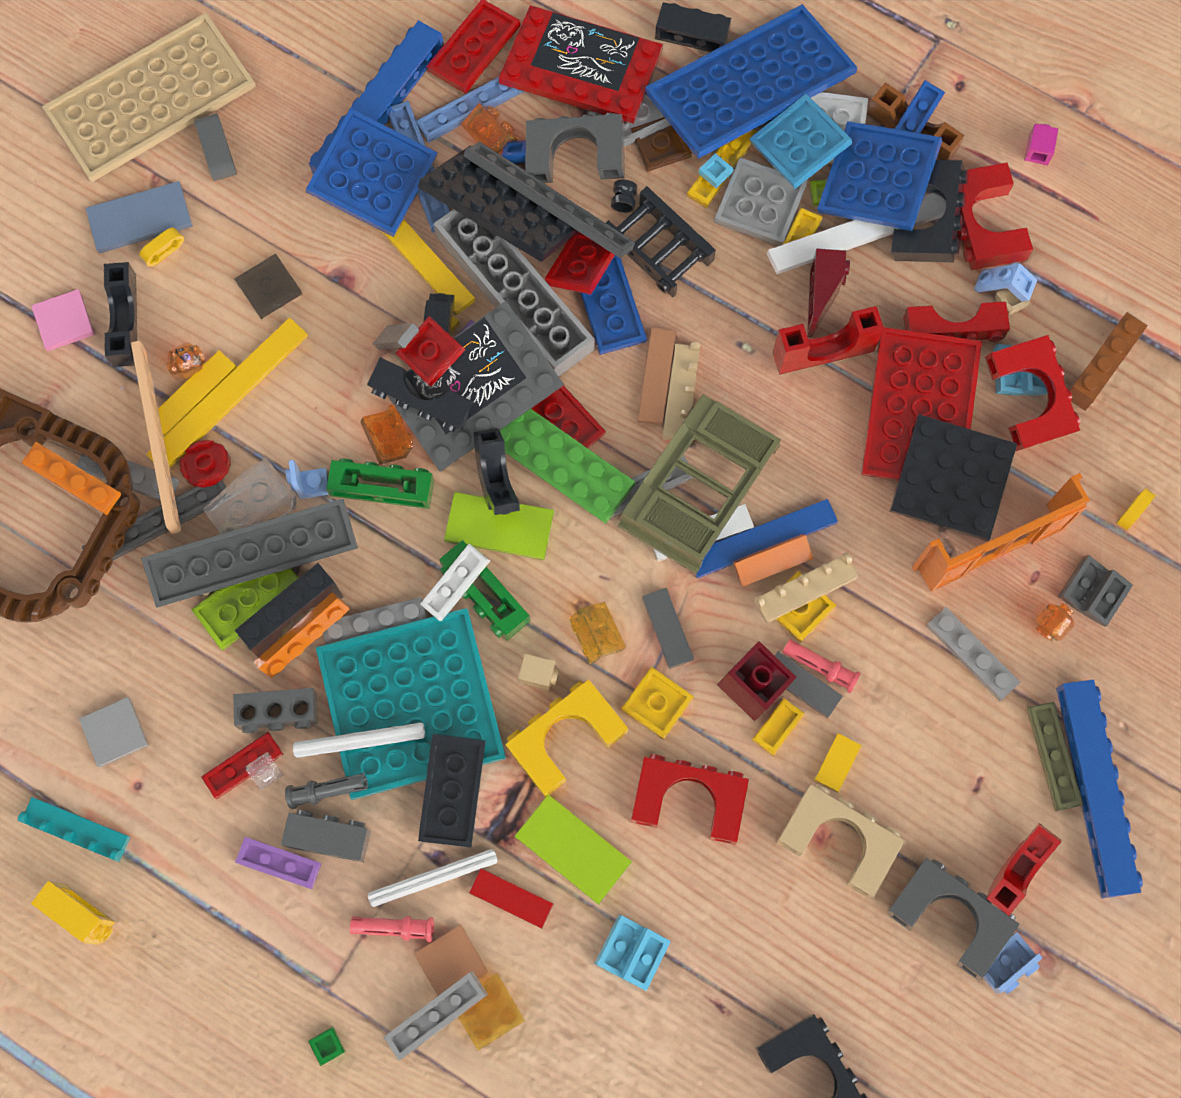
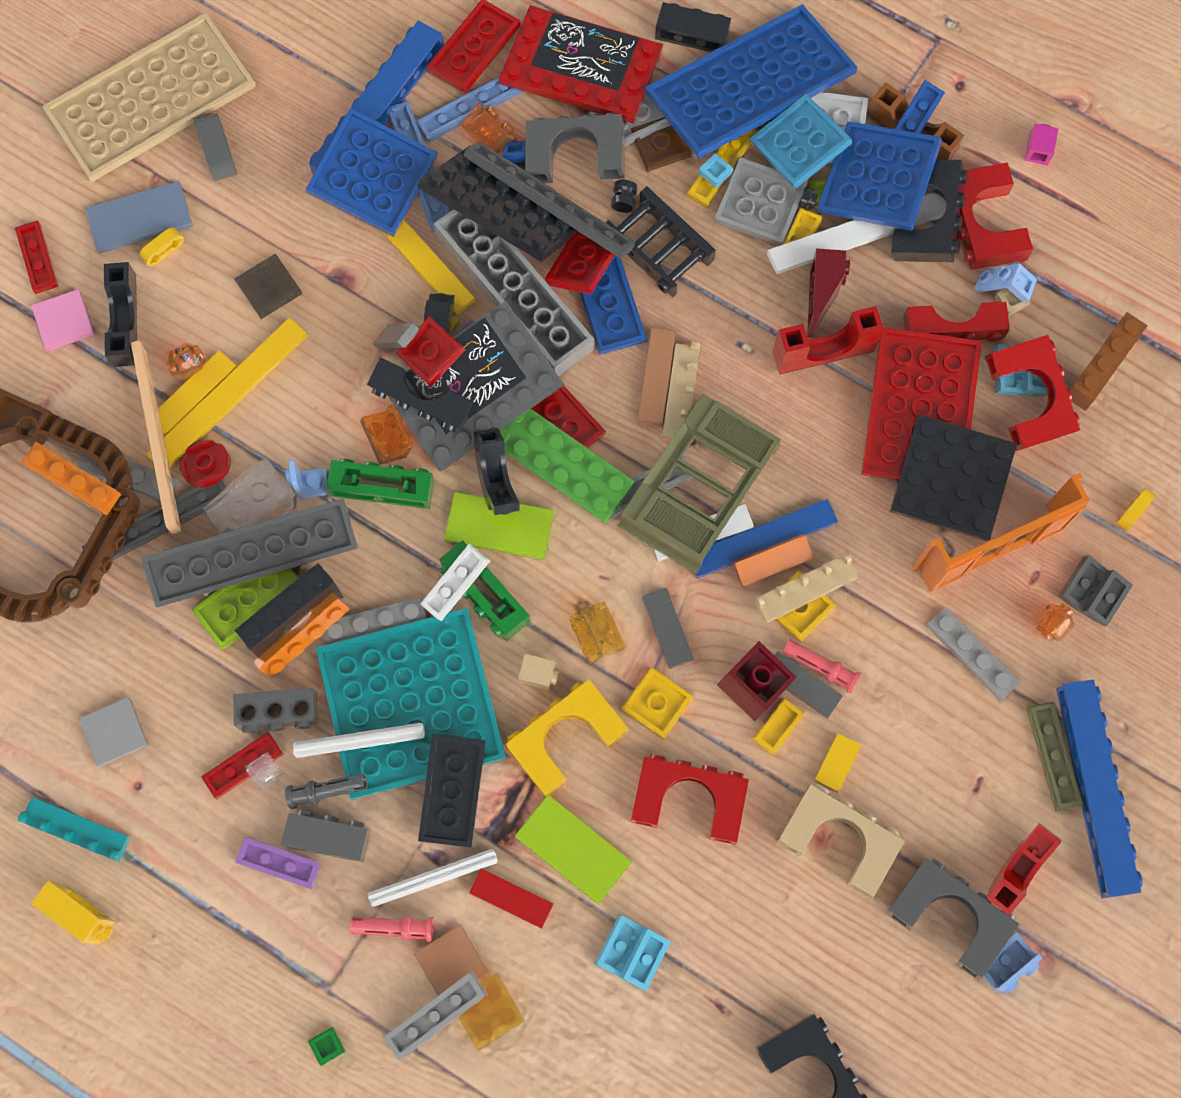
none -> red tile [15,220,59,294]
none -> black plate [799,188,818,211]

